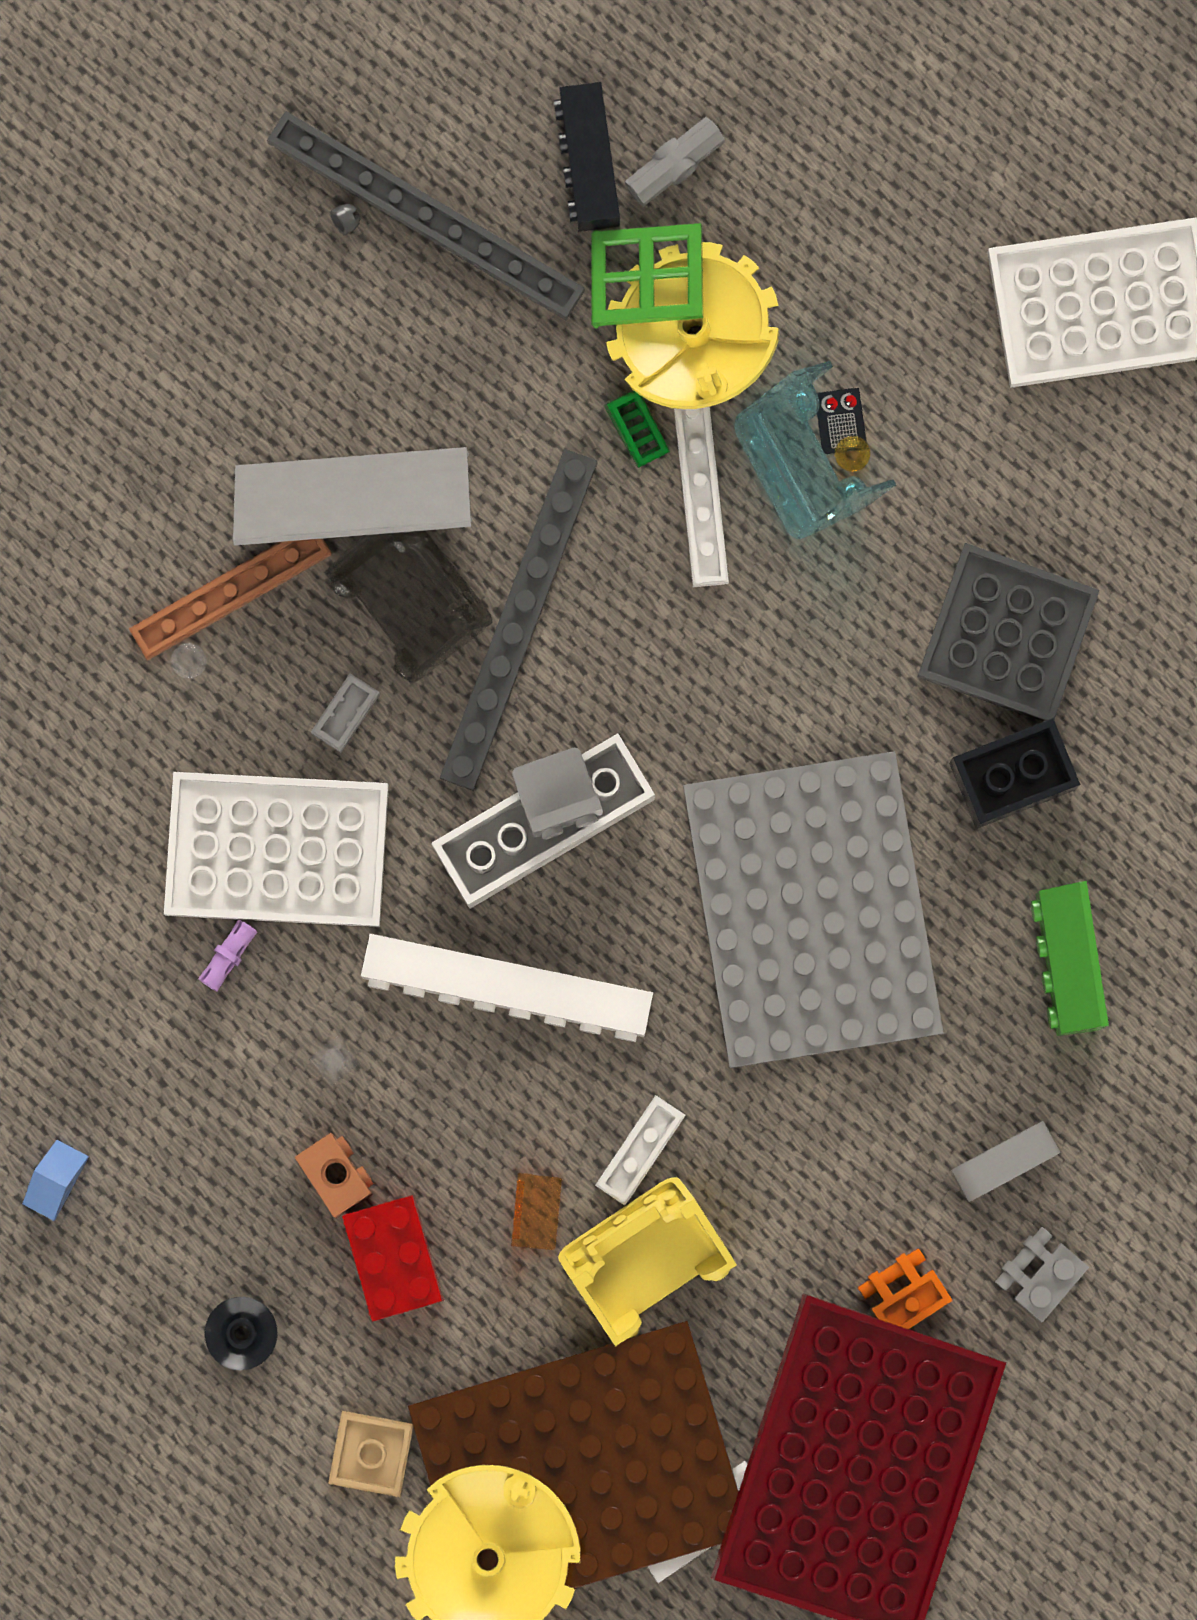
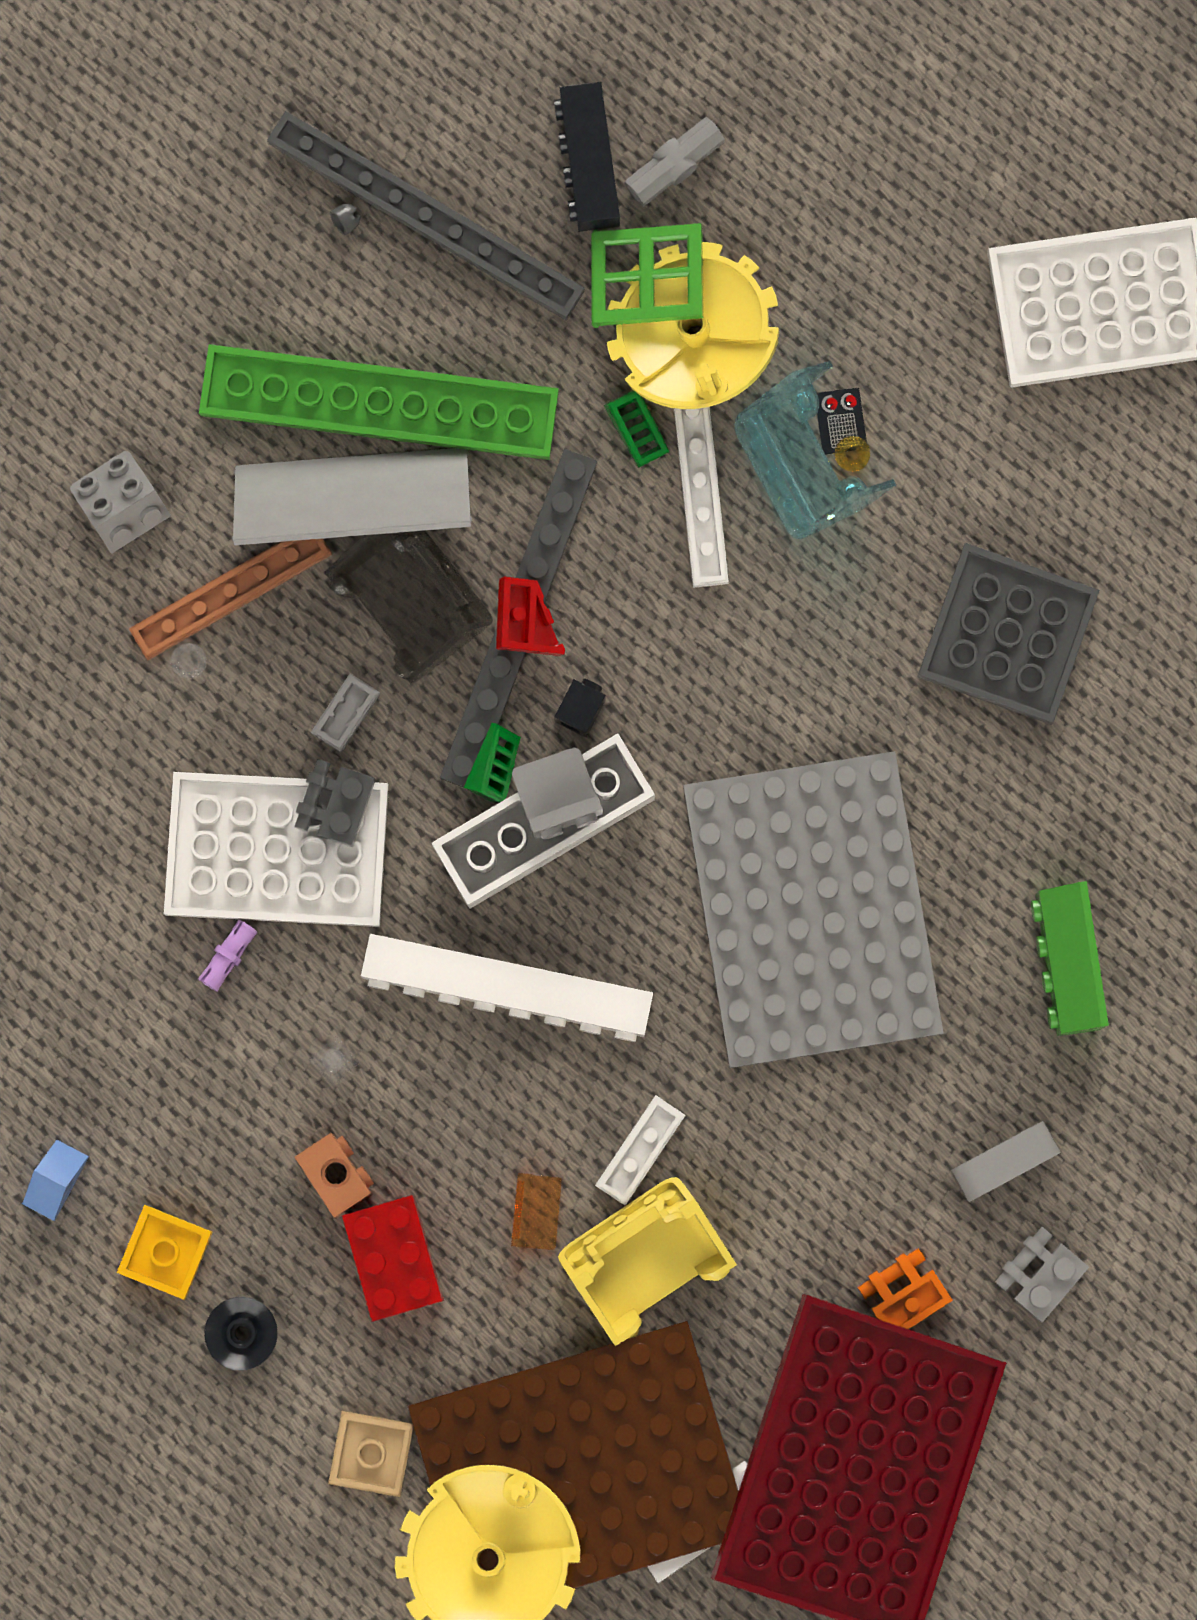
black brick [949,718,1081,829] -> none
none -> light grey bracket [70,451,171,554]
none -> yellow plate [117,1205,213,1300]
none -> bright green plate [199,344,559,460]
none -> dark grey plate [294,759,376,847]
none -> green slope [464,722,521,804]
none -> red wing [496,576,565,656]
none -> black brick [554,678,606,738]

